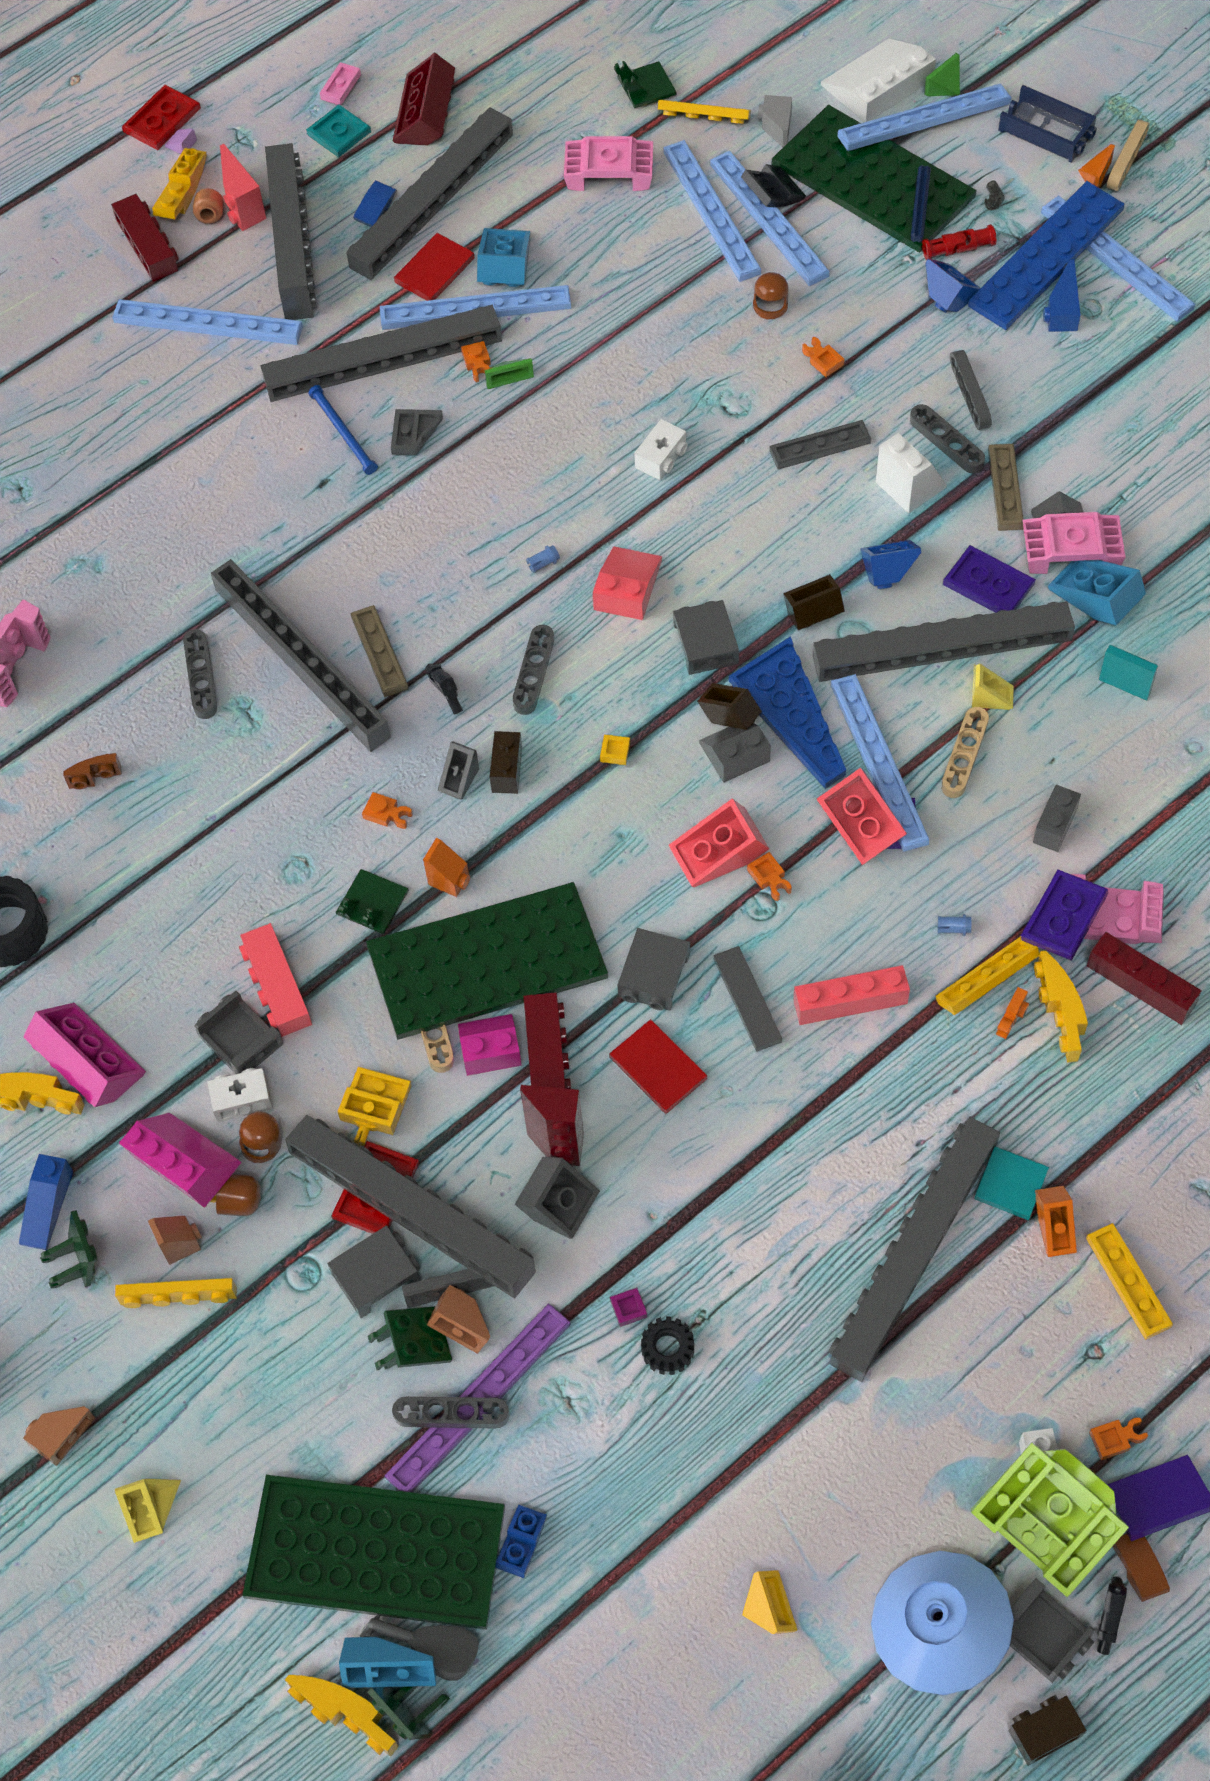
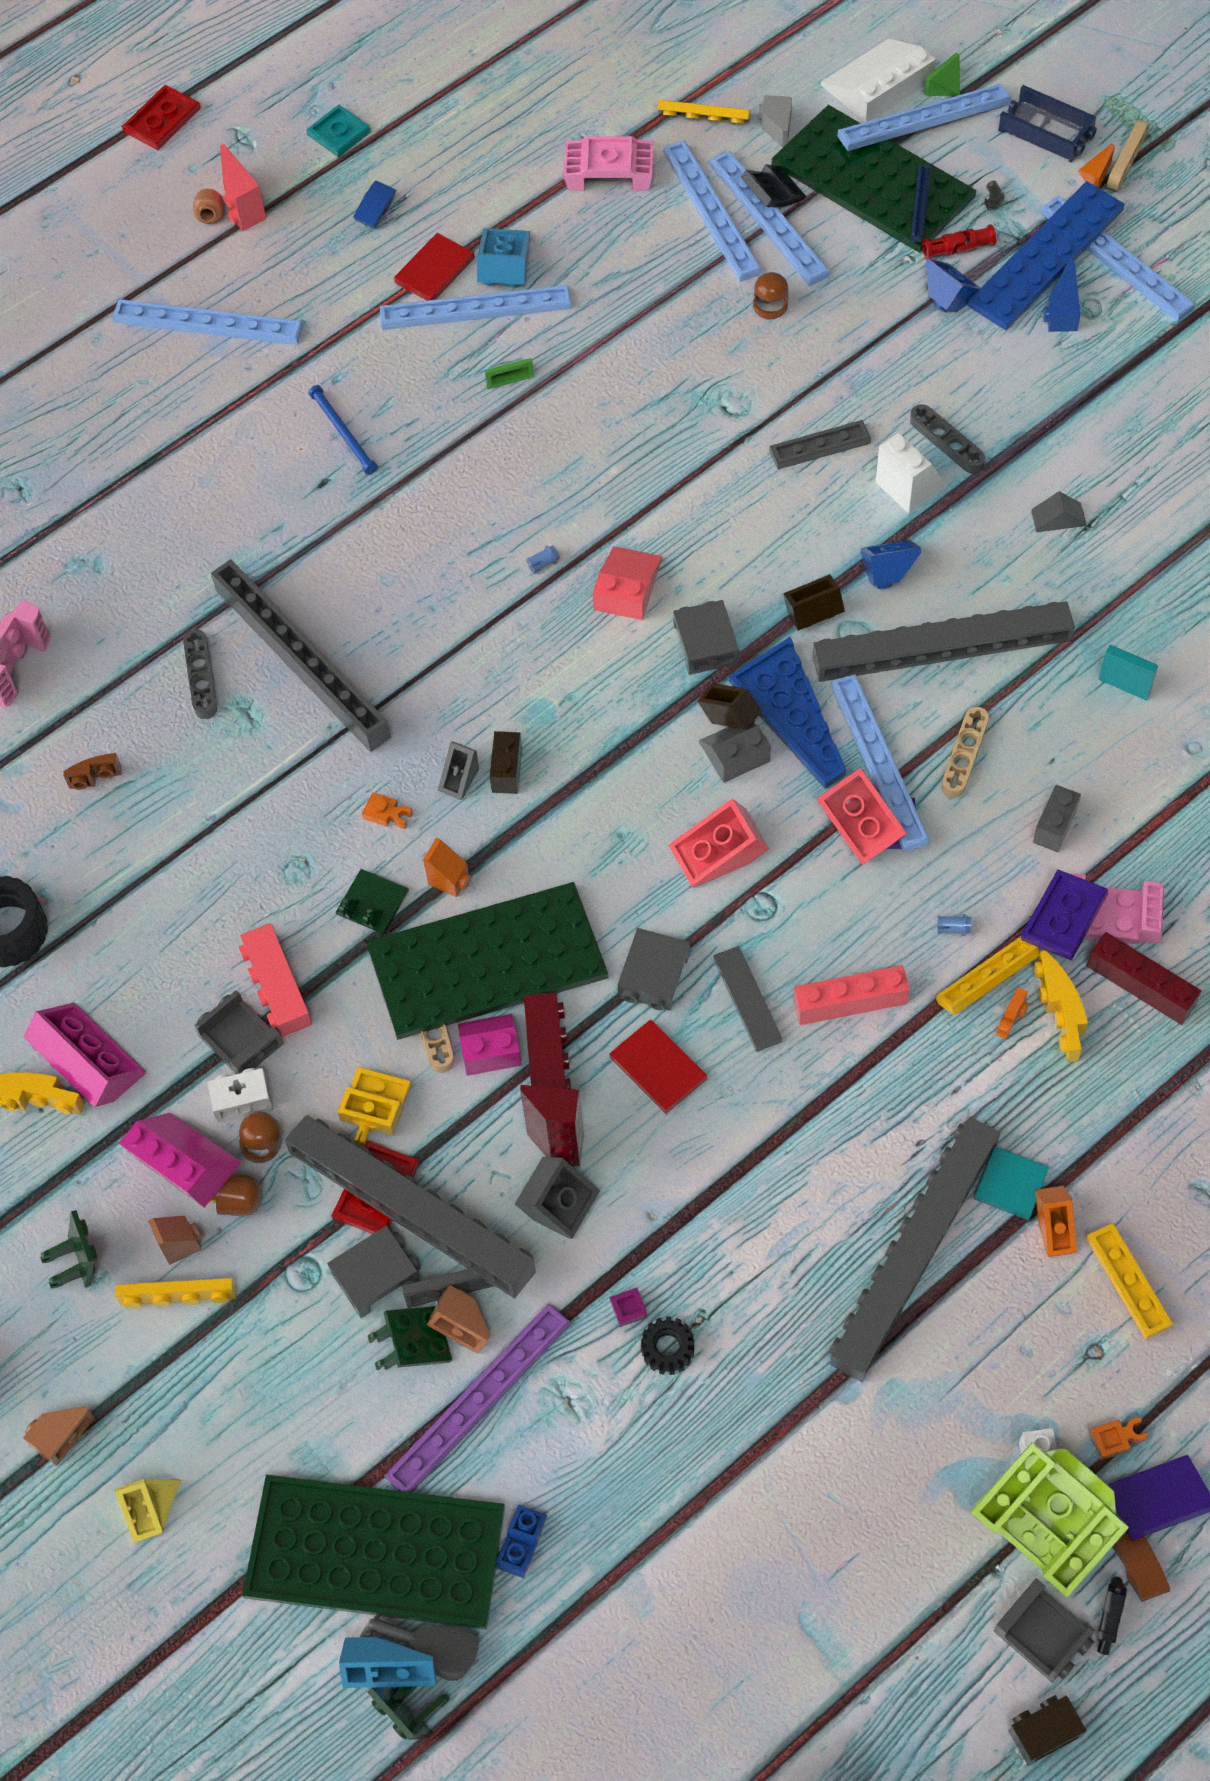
blue slope [19,1154,73,1250] -> none
dark red brick [111,193,179,282] -> none
yellow slope [152,148,207,219] -> none
lavender slope [165,128,197,154] -> none
dark grey brick [260,304,502,402] -> none
dark grey brick [265,143,317,320] -> none
yellow slope [285,1675,399,1757] -> none
bright pink plate [320,62,361,105] -> none
dark grey brick [346,107,513,280] -> none
dark tan tile [350,605,408,698] -> none
dark grey wing [391,409,443,455] -> none
dark red slope [392,52,455,146] -> none
dark grey beam [392,1396,510,1429] -> none
black piece [425,664,463,715] -> none
orange plate [461,341,491,382] -> none
dark grey beam [513,625,554,715] -> none
yellow plate [600,734,630,765] -> none
dark green plate [614,61,677,109] -> none
white brick [634,419,688,480] -> none
yellow slope [742,1570,797,1634] -> none
orange plate [747,852,792,901] -> none
orange plate [802,337,845,377] -> none
light blue dish [871,1551,1014,1695] -> none
dark purple tile [943,545,1036,613] -> none
dark grey beam [950,350,992,430] -> none
light yellow slope [972,664,1014,710] -> none
dark tan tile [988,444,1024,531] -> none
bright pink plate [1022,512,1126,574] -> none
dark azure slope [1048,560,1146,625] -> none

